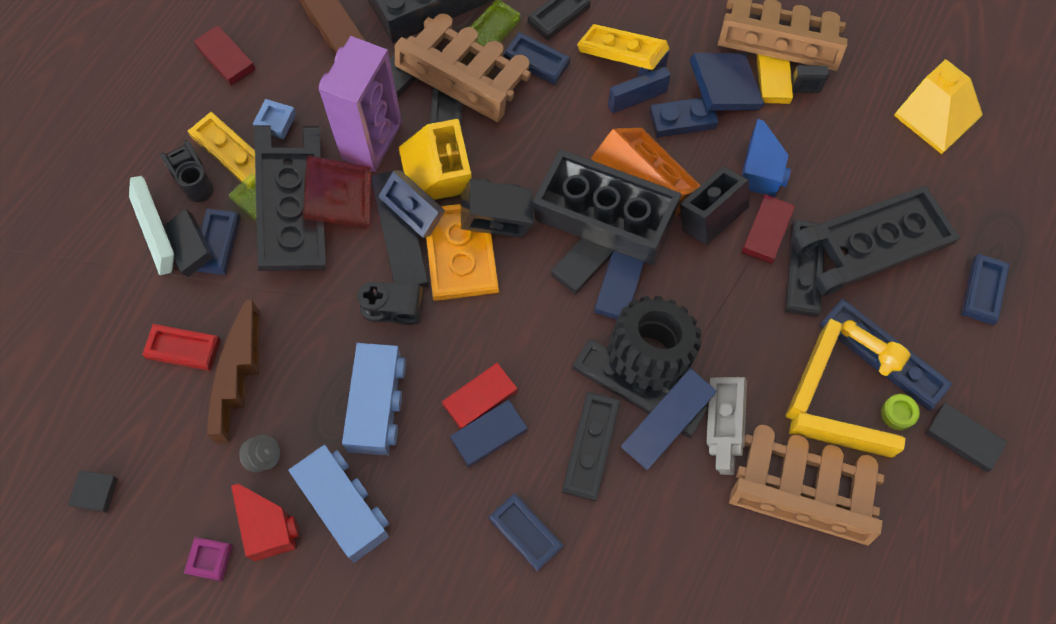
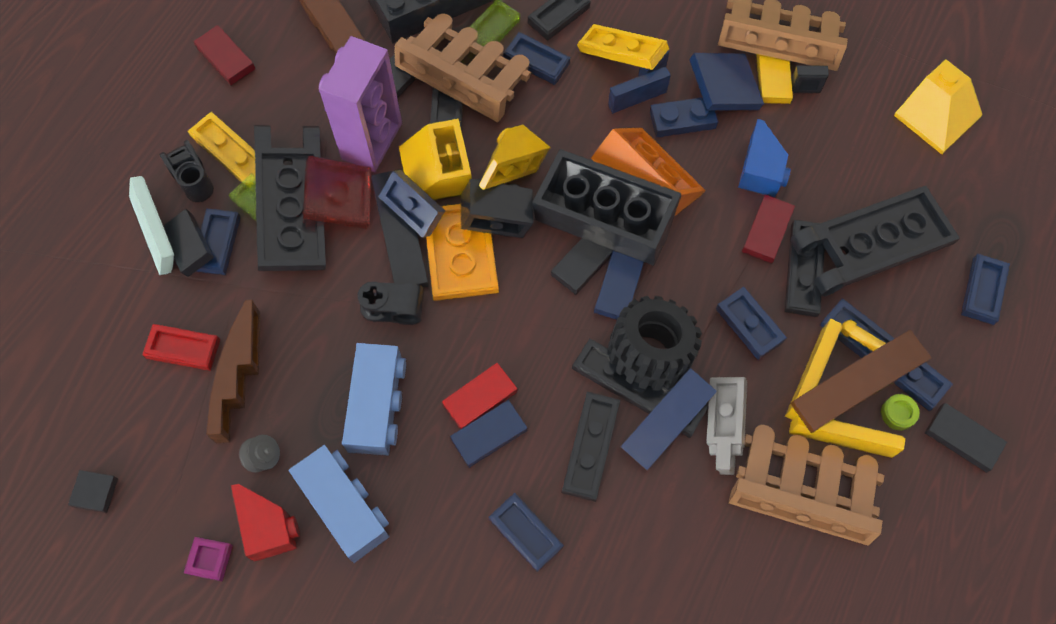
medium blue plate [253,99,296,139] -> none
black brick [680,167,749,245] -> none
none -> yellow slope [479,125,551,190]
none -> dark blue plate [716,287,787,360]
none -> reddish brown slope [790,329,932,433]

